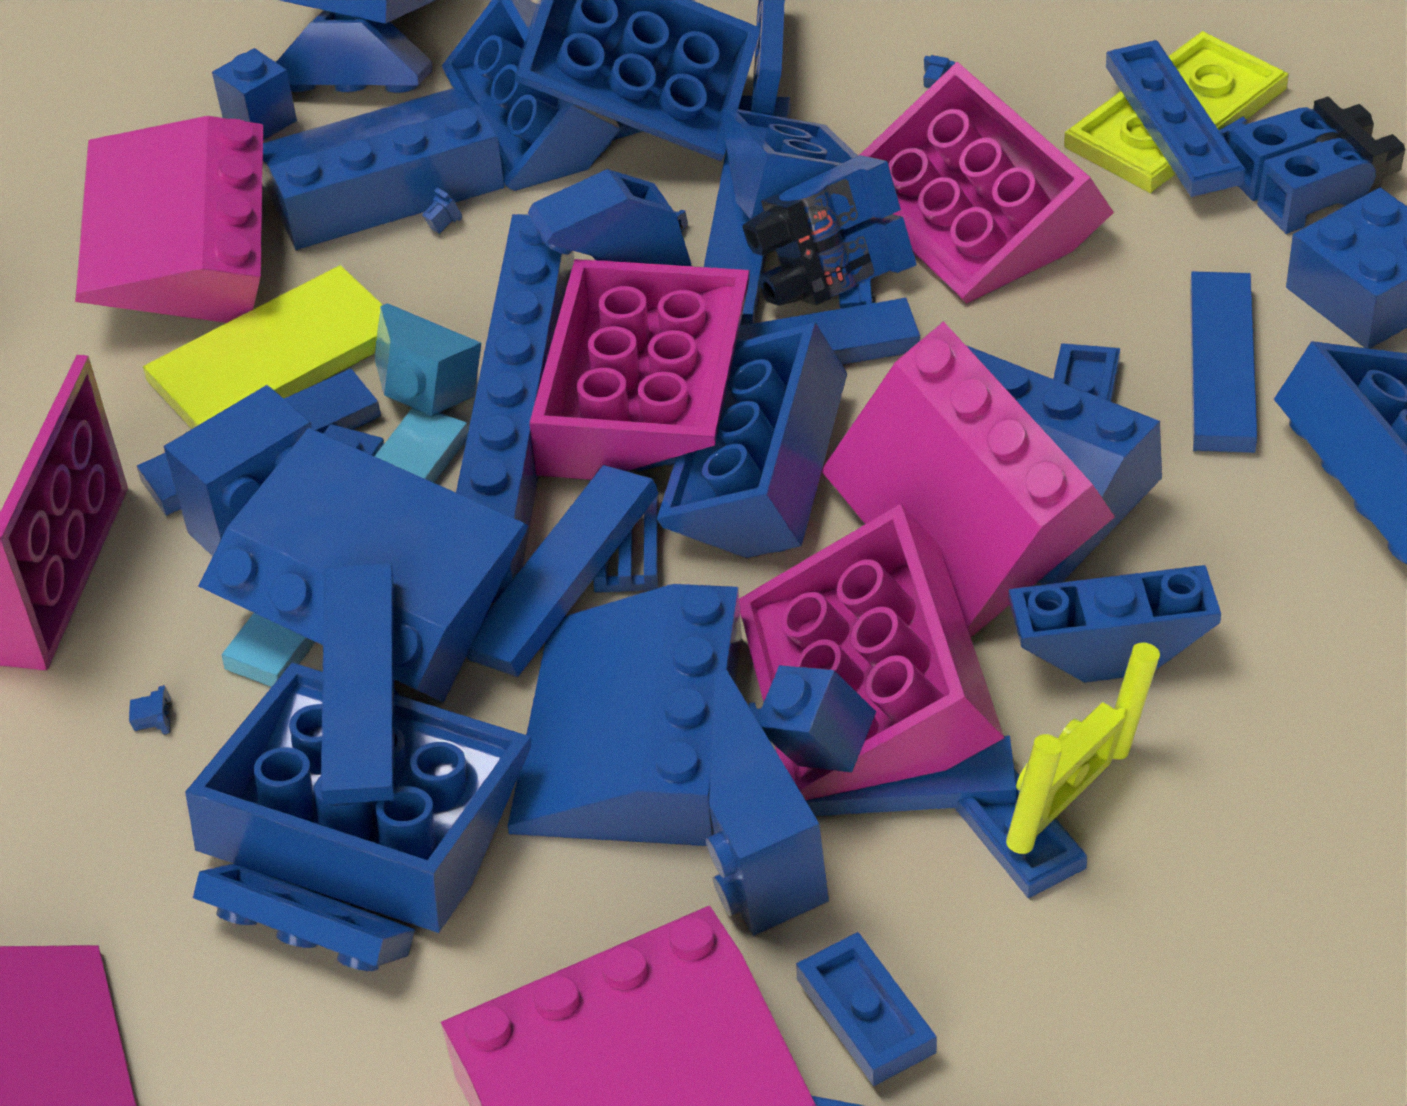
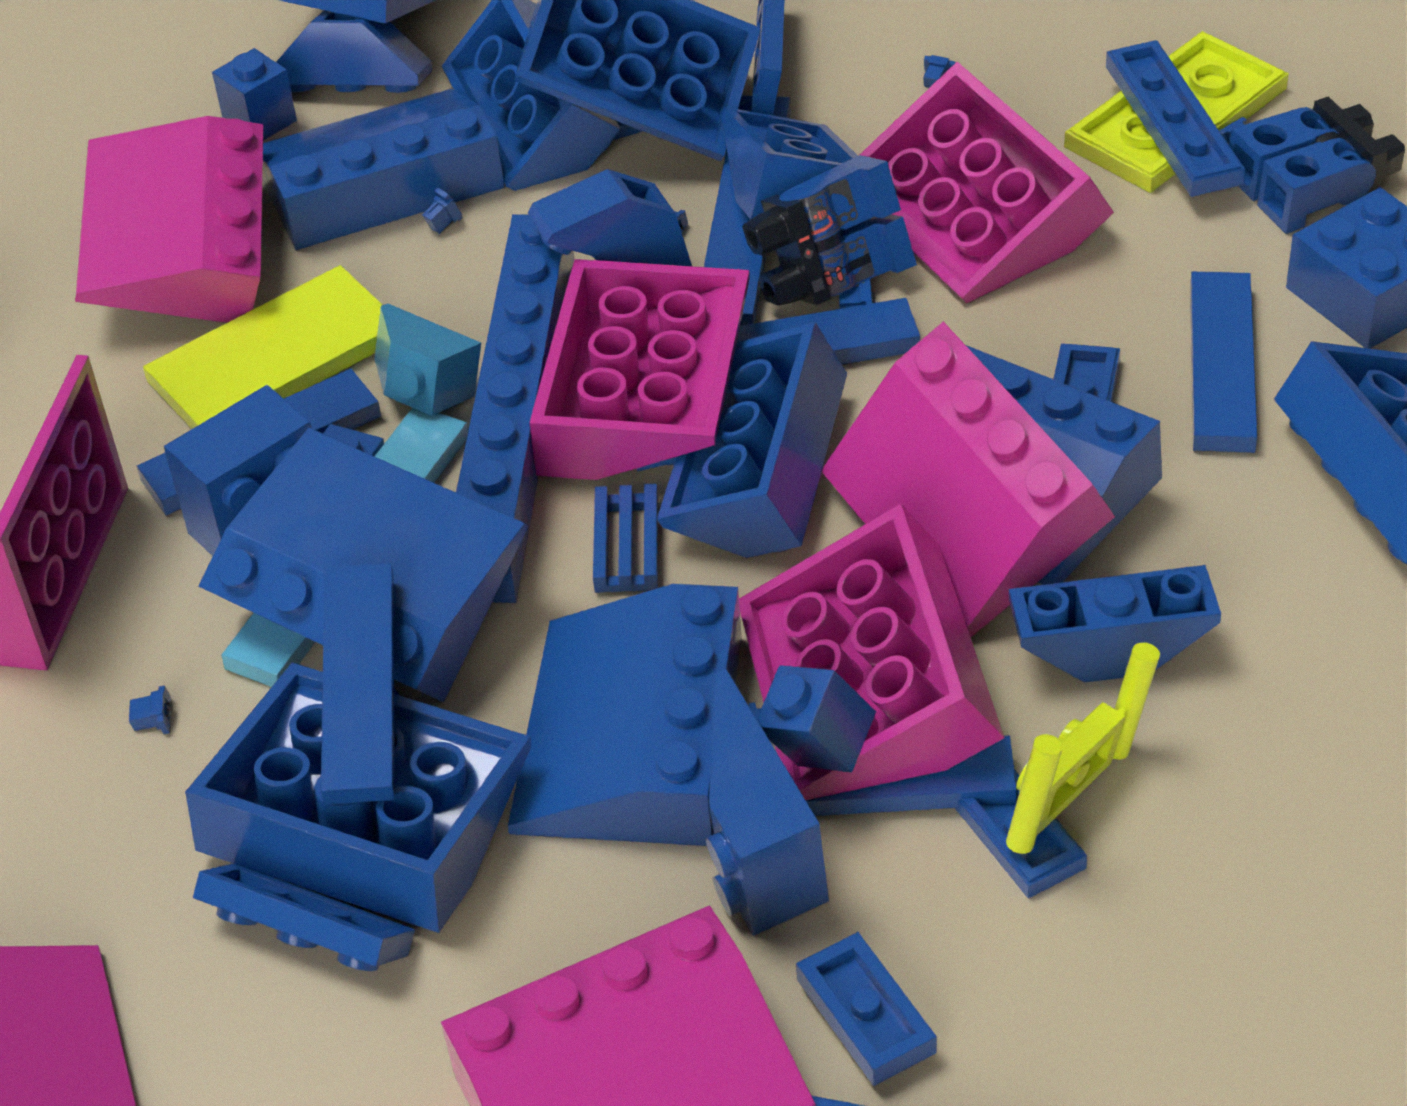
blue tile [467,465,659,677] -> none

